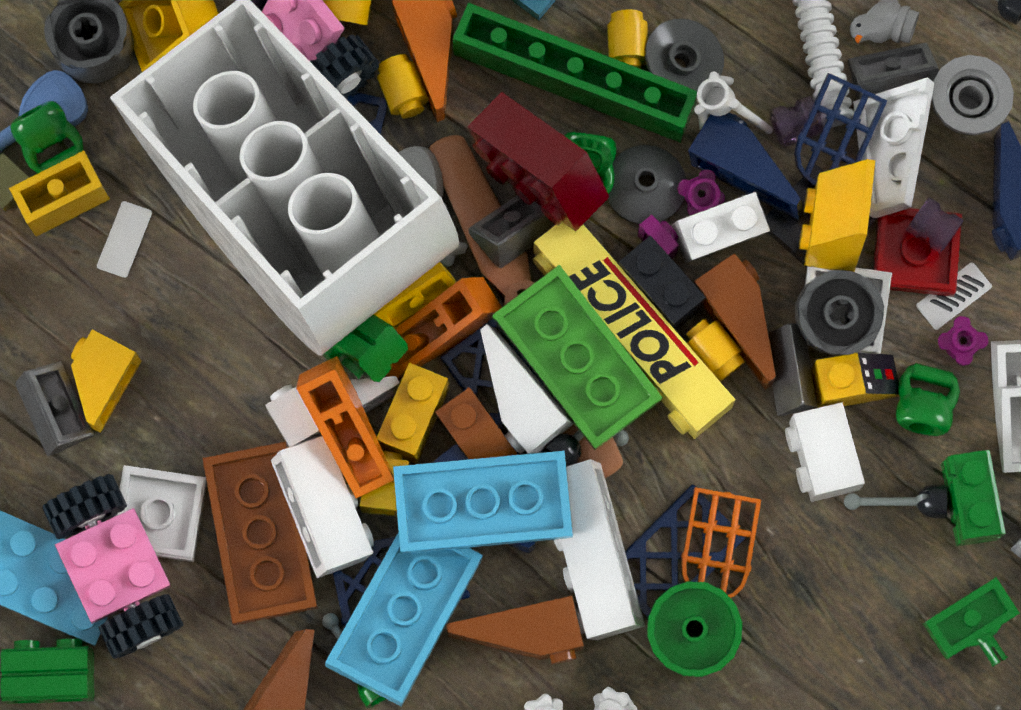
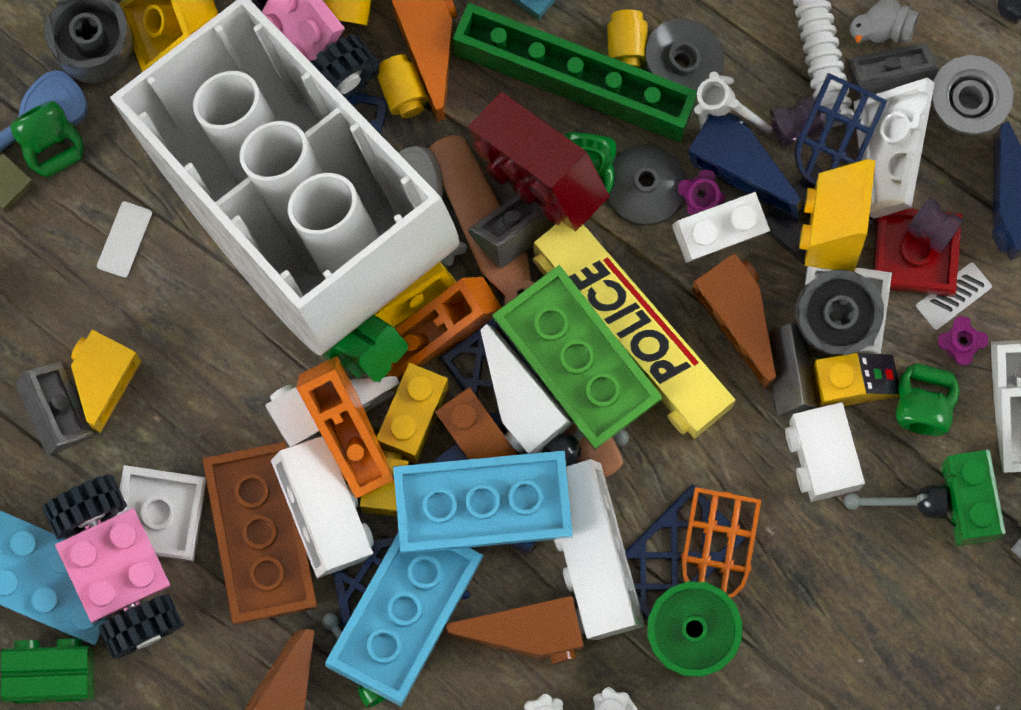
yellow brick [9,151,110,237] -> none
black brick [618,235,706,331] -> none
magenta plate [637,215,679,259] -> none
yellow brick [686,319,745,382] -> none
green plate [923,577,1020,667] -> none

